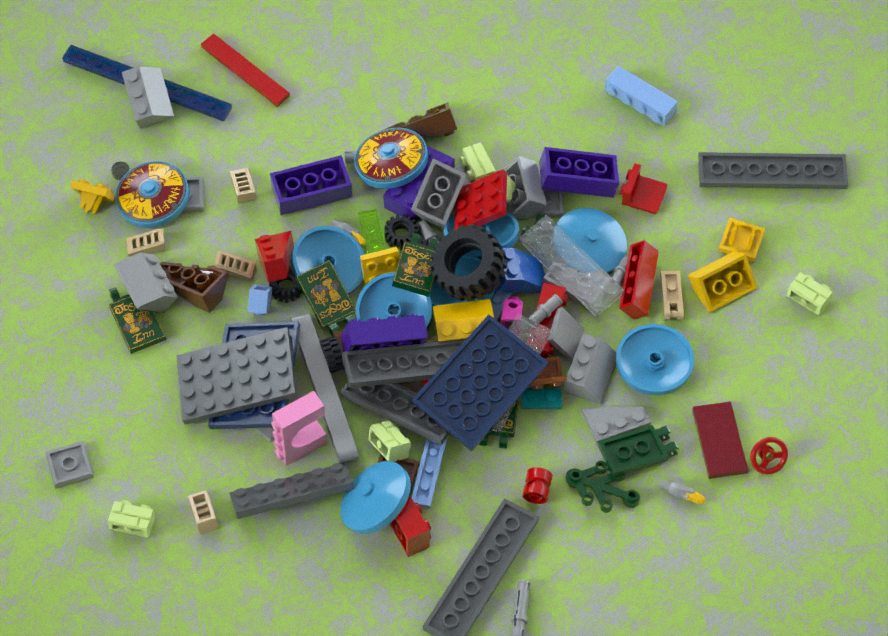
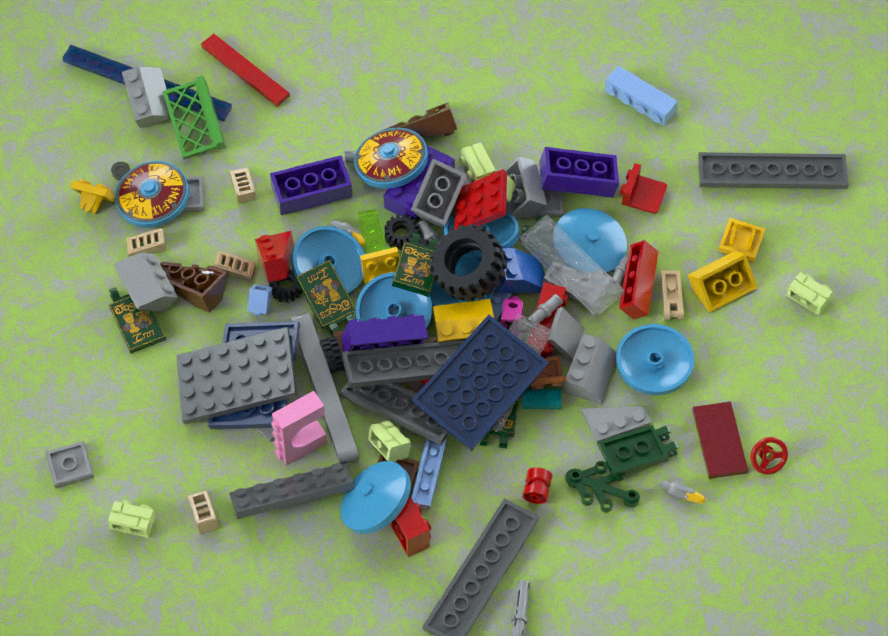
none -> bright green fence [163,75,226,159]

